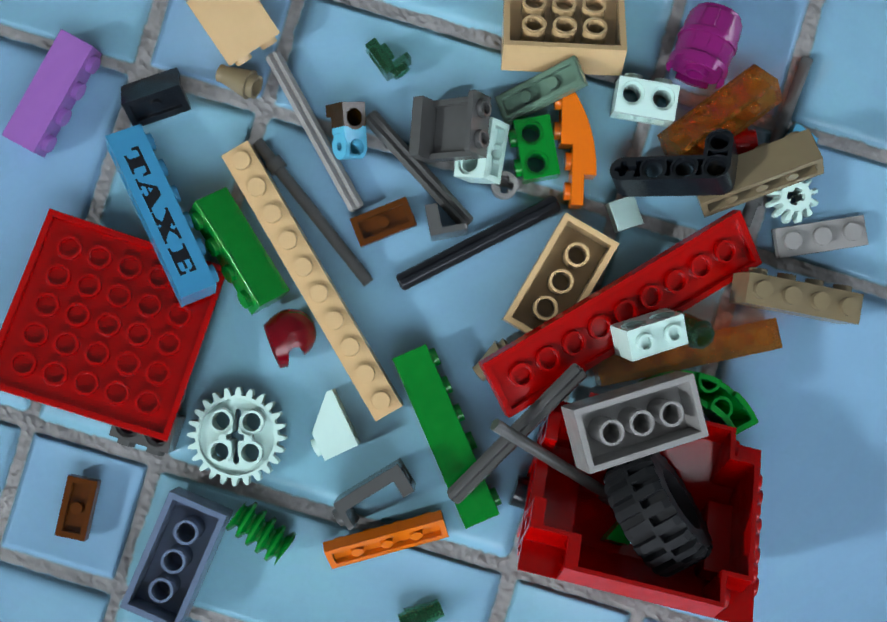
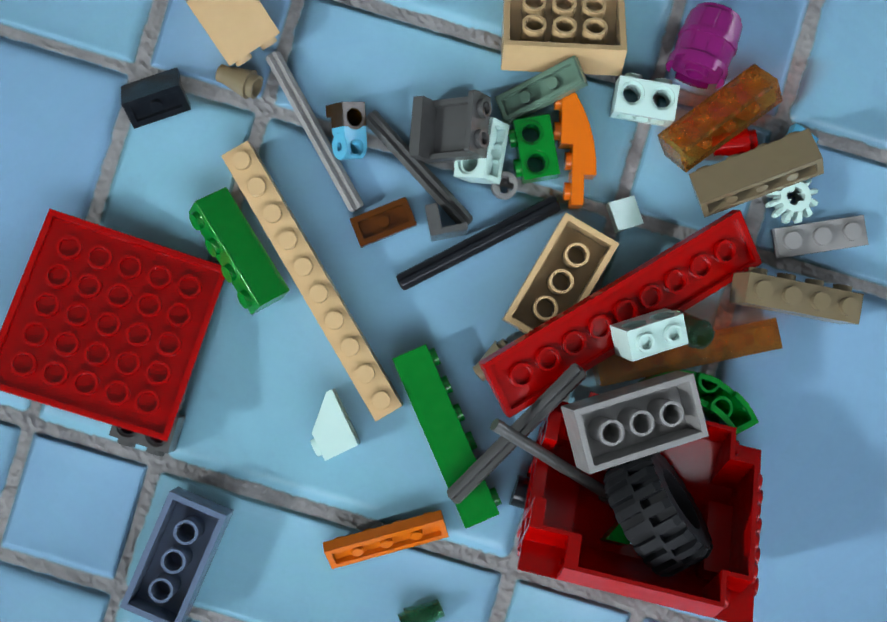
medium lavender brick [2,29,102,158] -> none
reddish brown plate [55,474,101,542] -> none
dark azure brick [105,124,219,307] -> none
light aqua gear [187,387,288,486] -> none
green piece [225,502,296,565] -> none
dark grey bar [253,138,374,287] -> none
dark red helmet [263,309,316,368] -> none
dark grey panel [332,458,416,531] -> none
clear green bracket [365,38,411,81] -> none
black beam [610,128,738,197] -> none
dark grey bar [742,56,813,227] -> none

